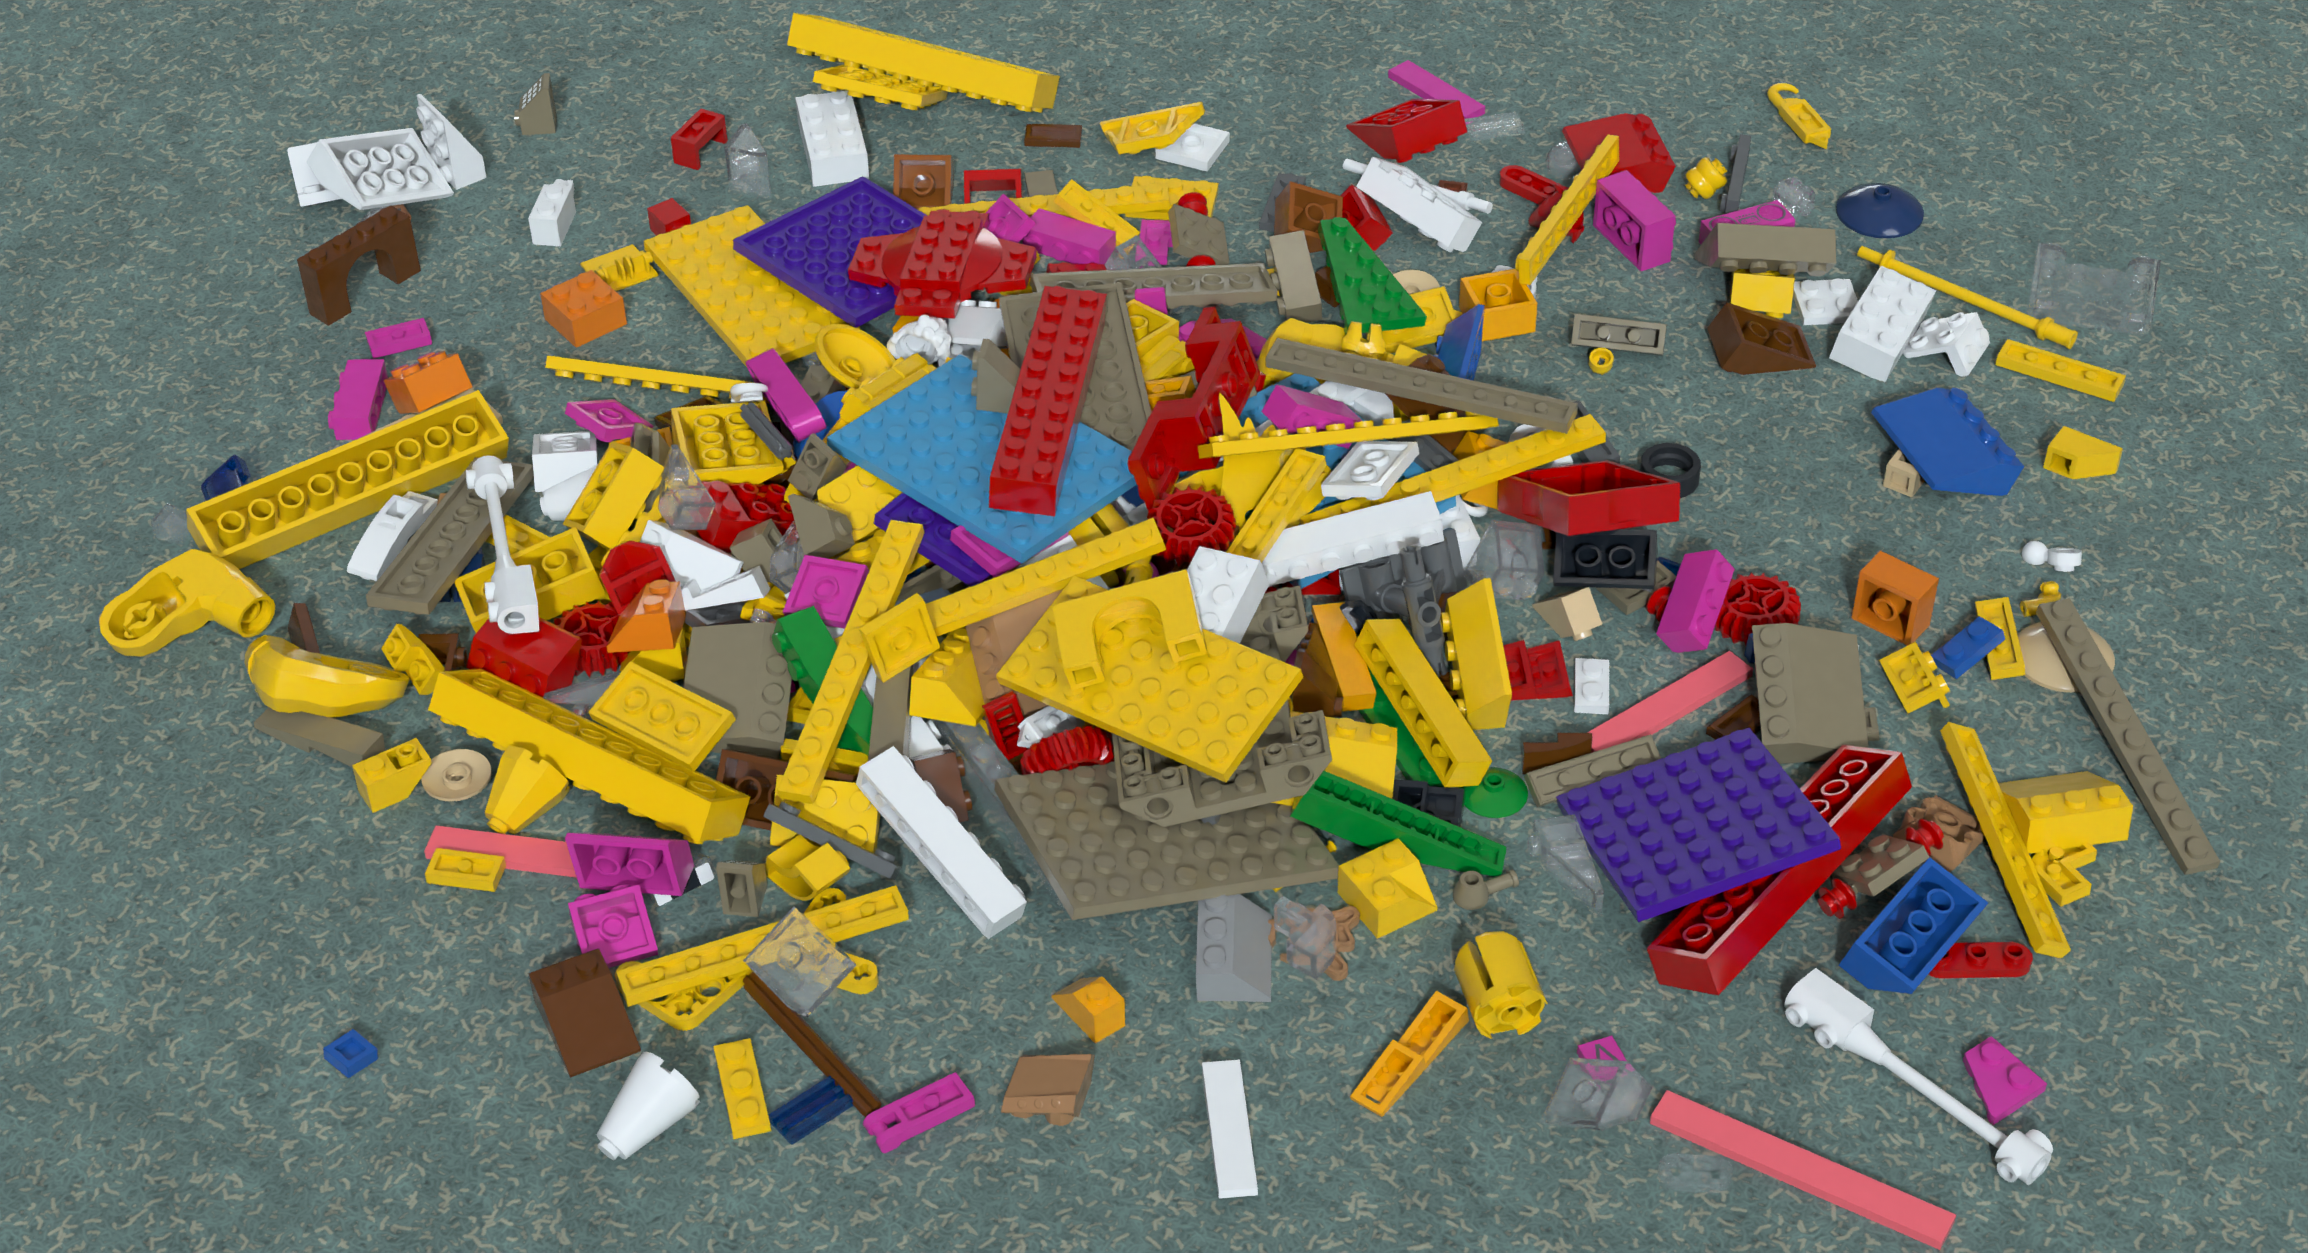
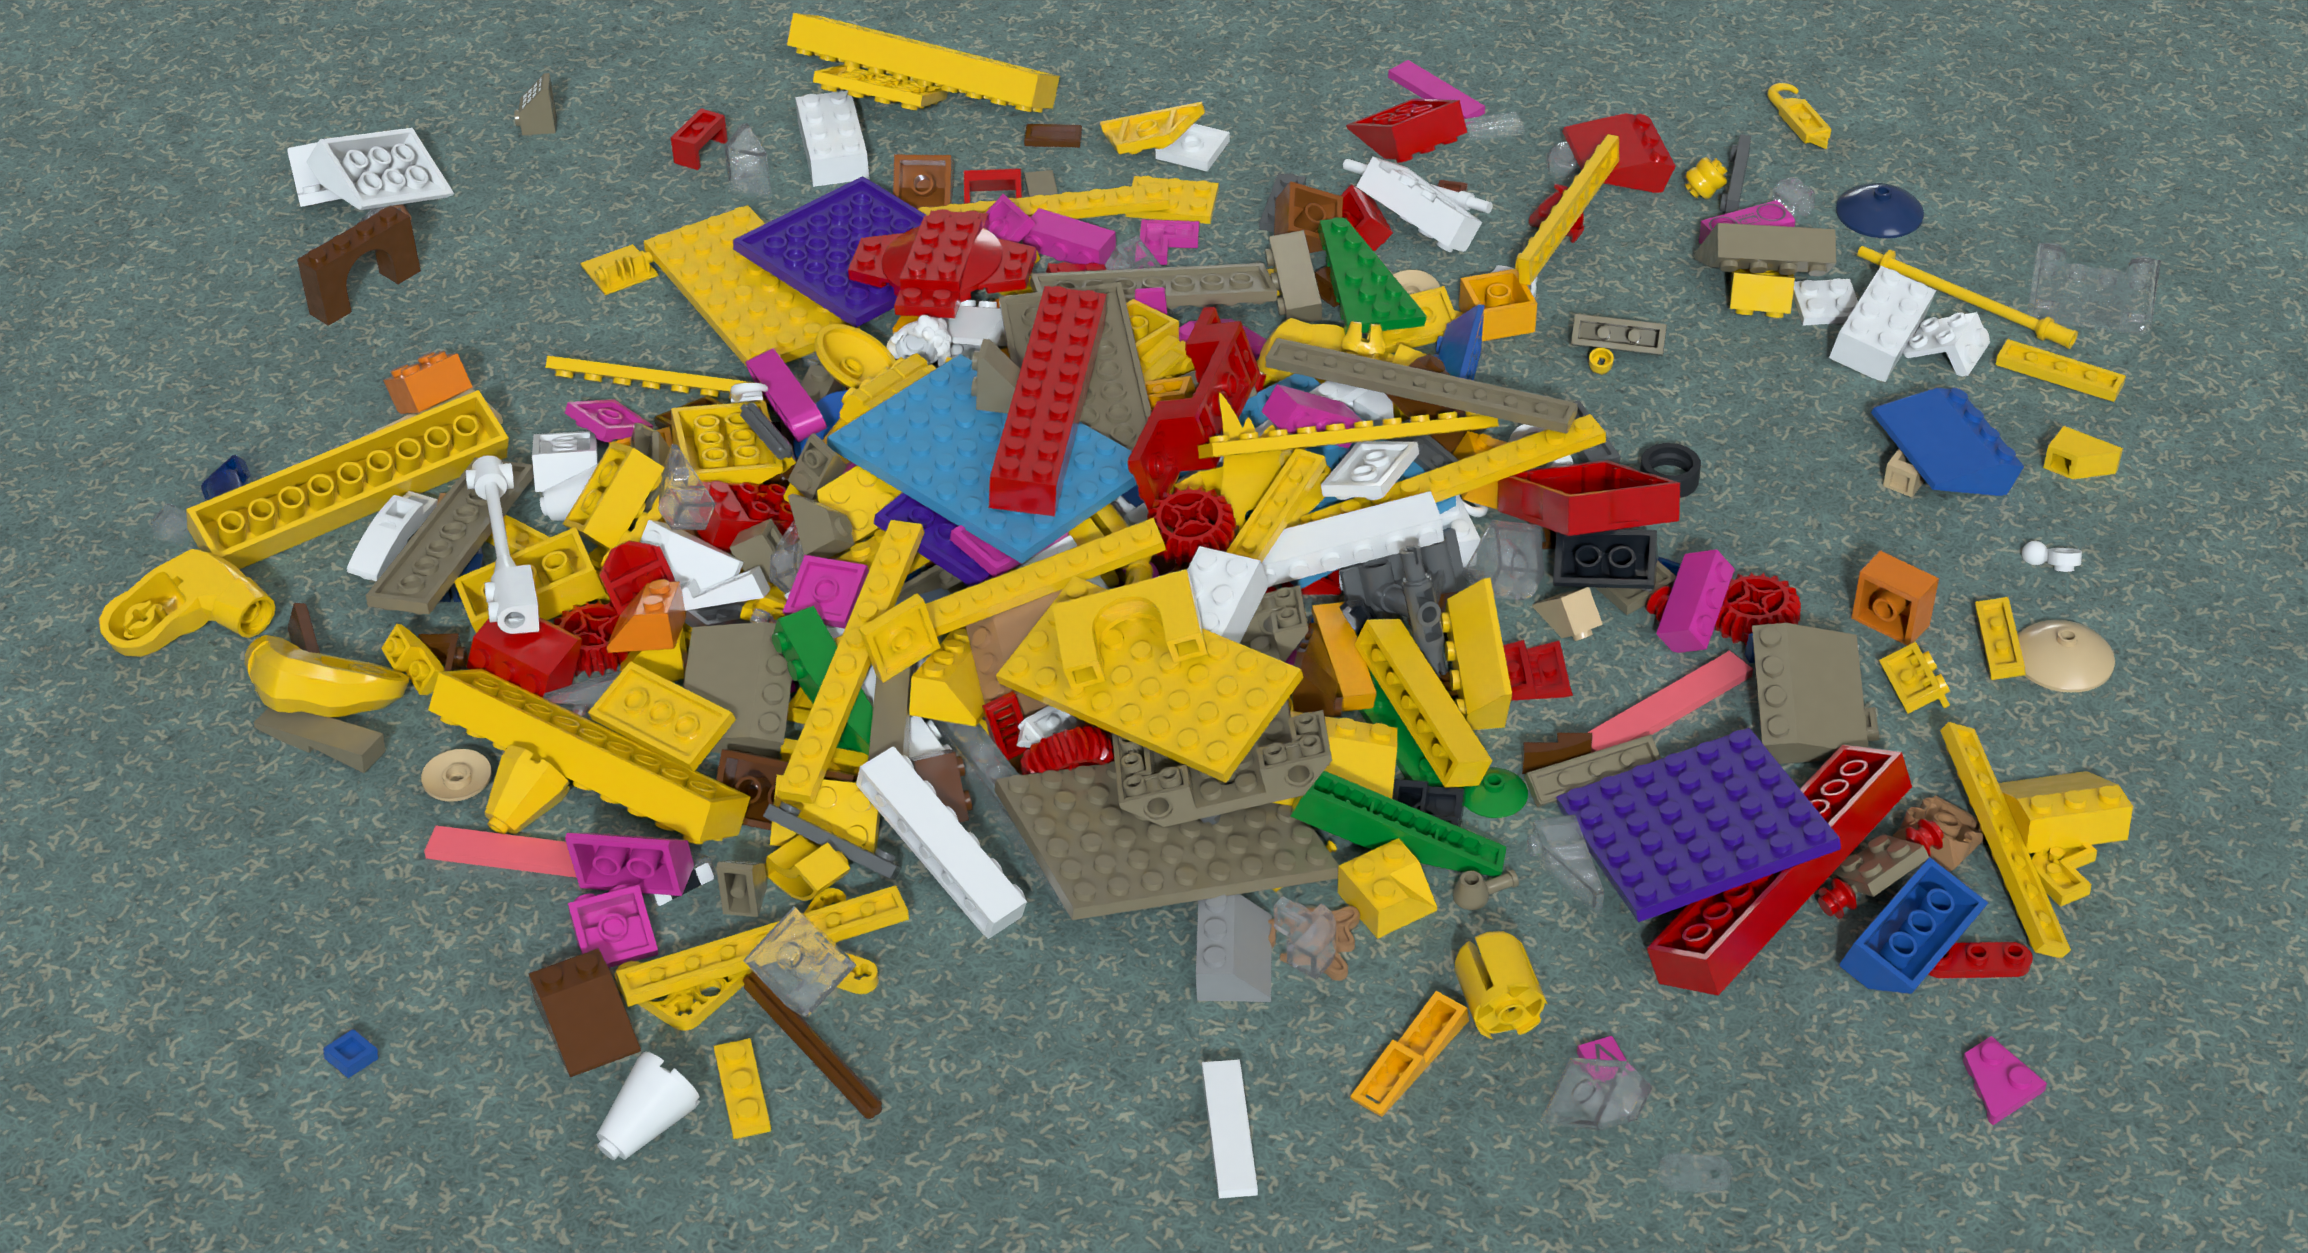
dark pink brick [328,359,388,440] -> none
yellow slope [352,738,432,813] -> none
dark pink plate [365,318,432,359] -> none
white slope [416,94,486,190] -> none
yellow plate [425,848,506,892] -> none
white hinge [528,179,576,246] -> none
orange brick [540,270,627,348] -> none
red brick [647,198,691,236] -> none
clear blue tile [768,1076,853,1145] -> none
dark pink plate [863,1072,975,1154] -> none
medium nougat slope [1001,1054,1095,1126] -> none
light orange slope [1052,976,1125,1043] -> none
yellow plate [1053,179,1140,255] -> none
dark tan plate [1168,192,1229,267] -> none
red plate [1499,165,1561,205] -> none
white plate [1574,658,1609,714] -> none
dark pink brick [1593,170,1676,271] -> none
coral tile [1650,1090,1956,1250] -> none
reddish brown tile [1706,694,1761,739] -> none
reddish brown slope [1707,302,1816,375] -> none
white bar [1784,968,2053,1185] -> none
blue plate [1931,616,2005,679] -> none
yellow arm [2020,581,2061,617] -> none
dark tan plate [2036,598,2220,875] -> none

